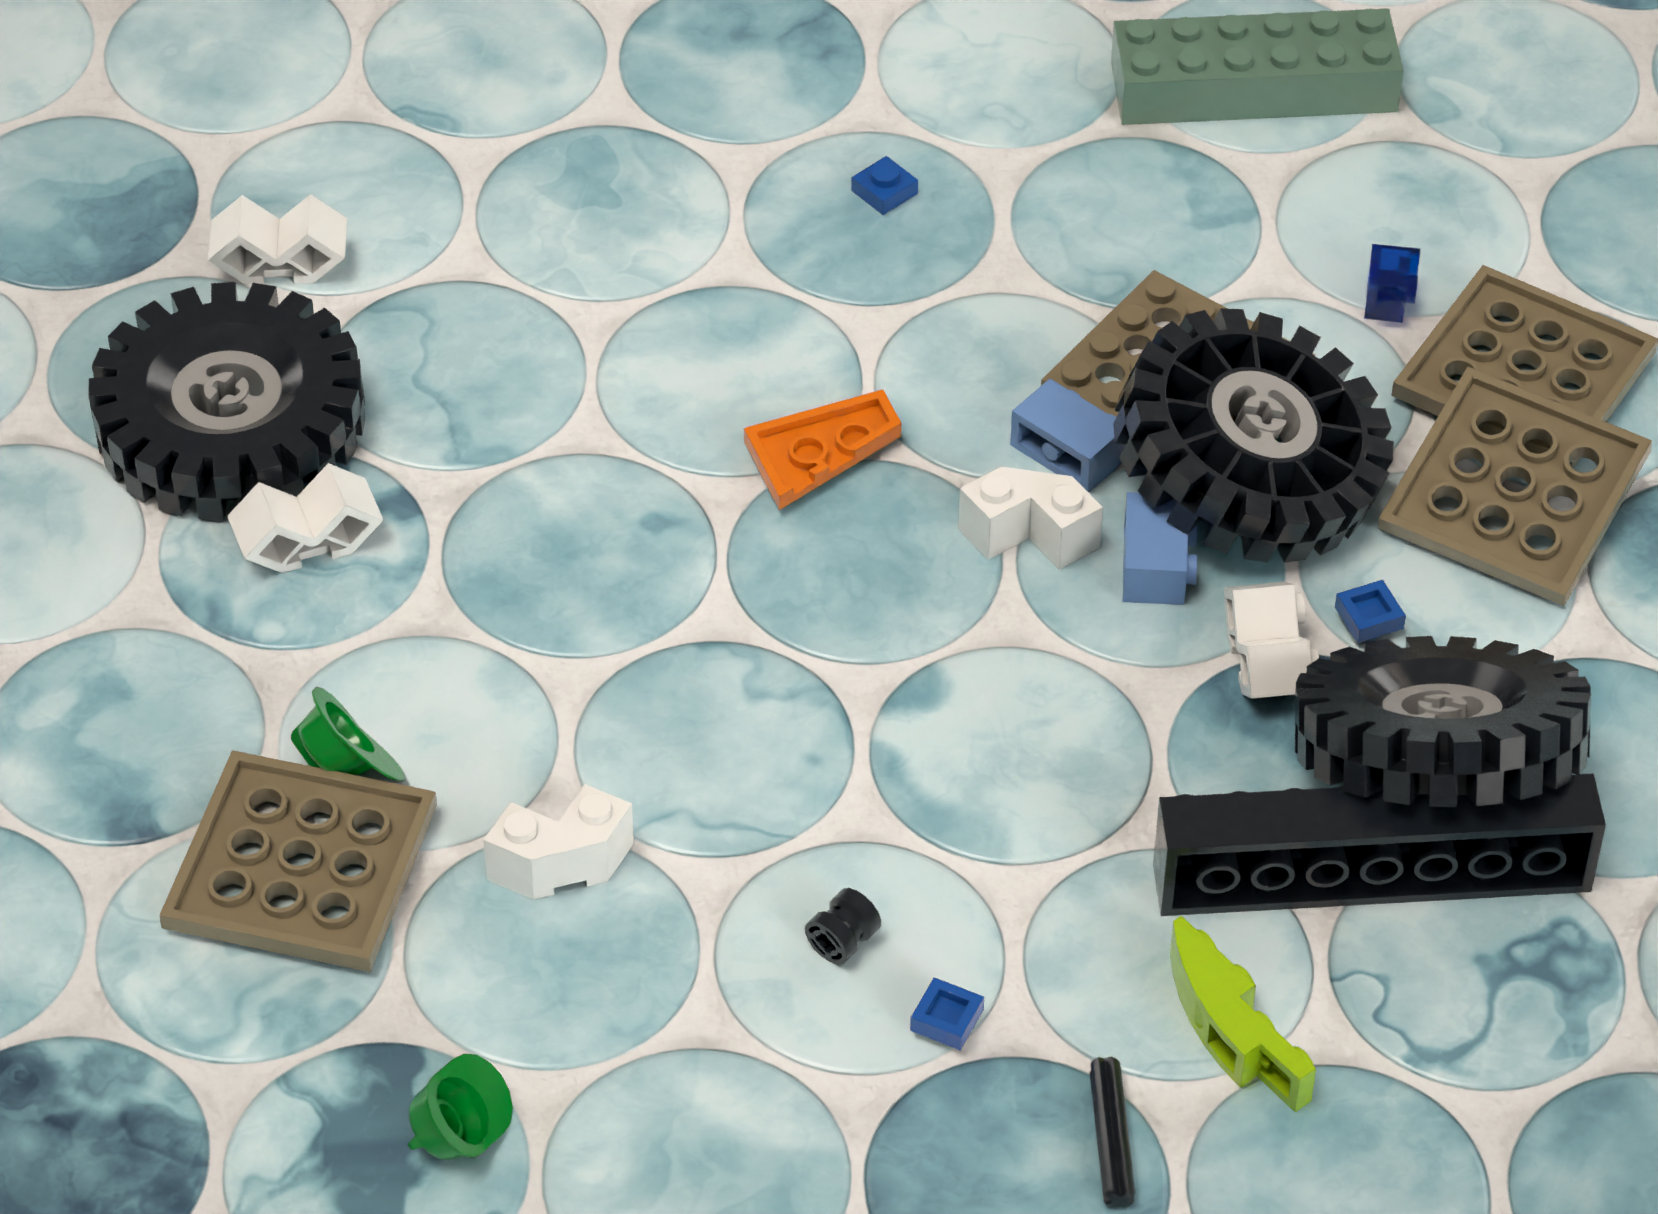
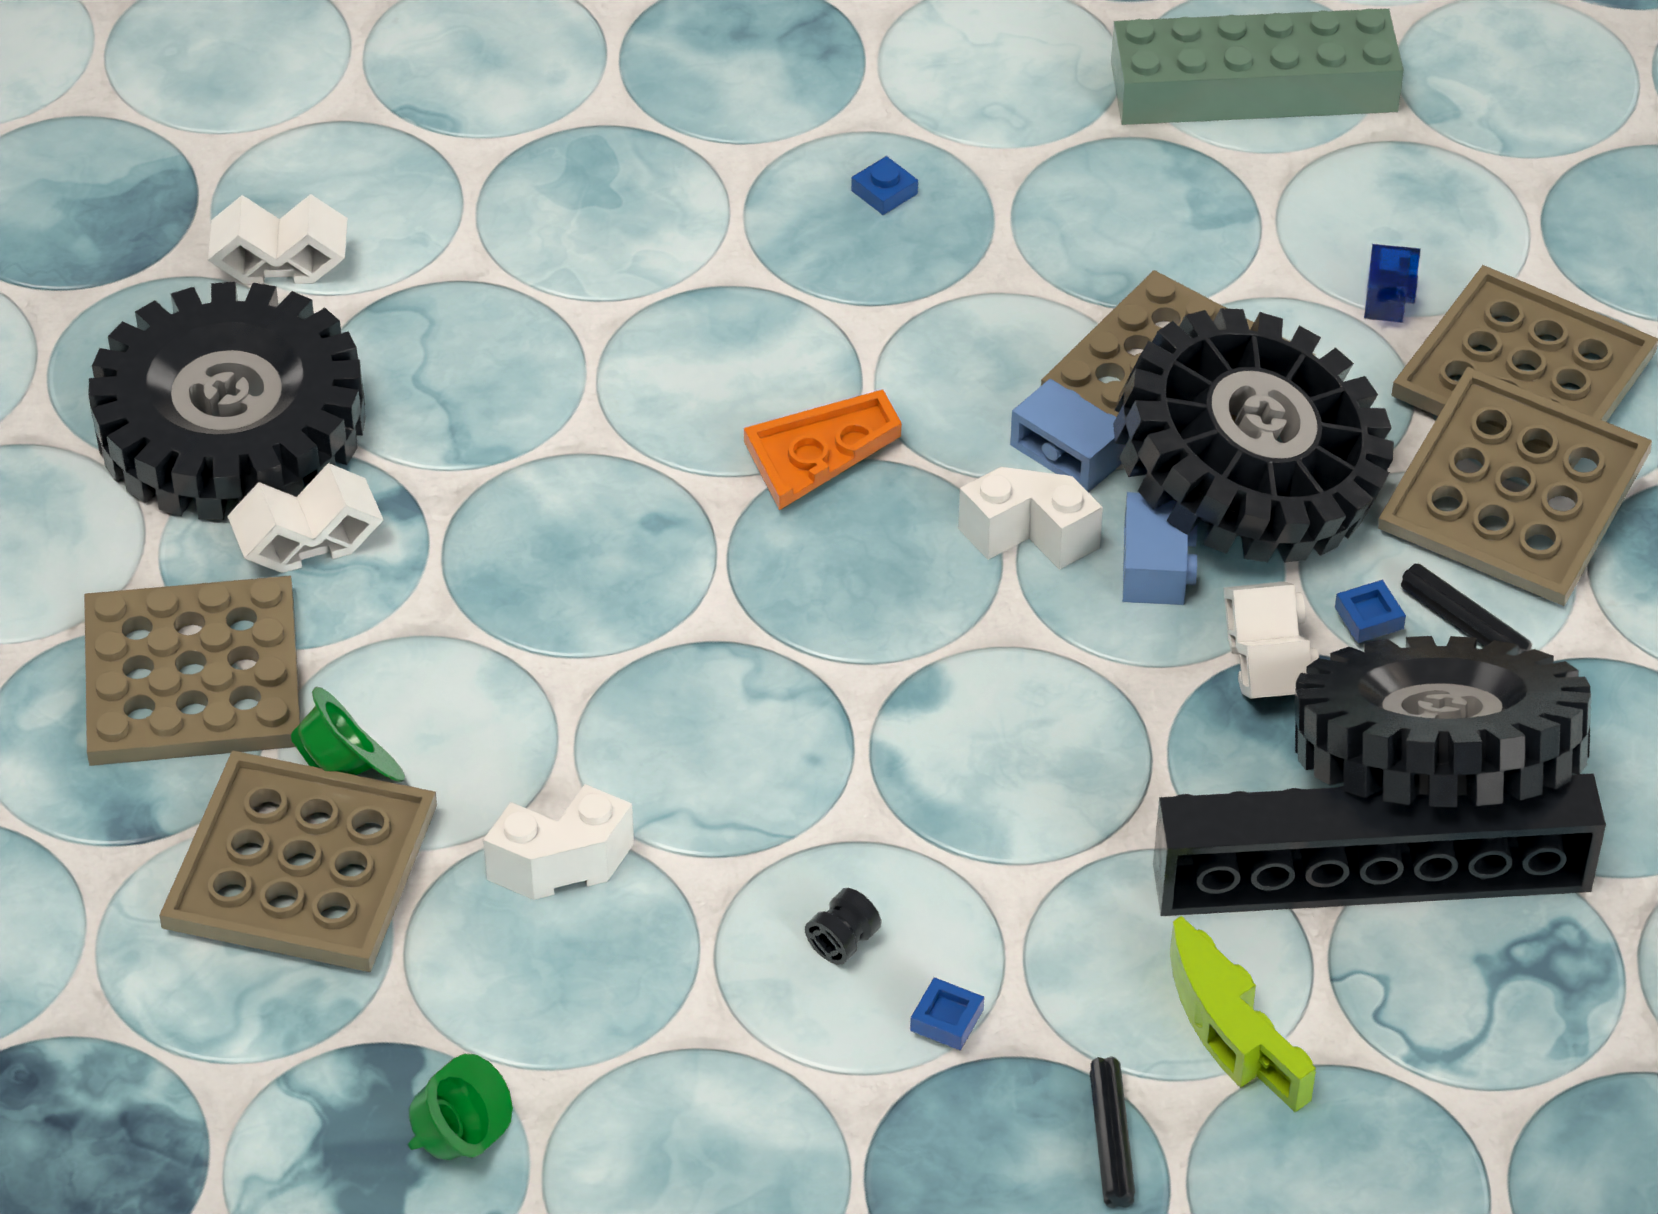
none -> dark tan piece [84,576,301,766]
none -> black axle [1401,563,1532,654]

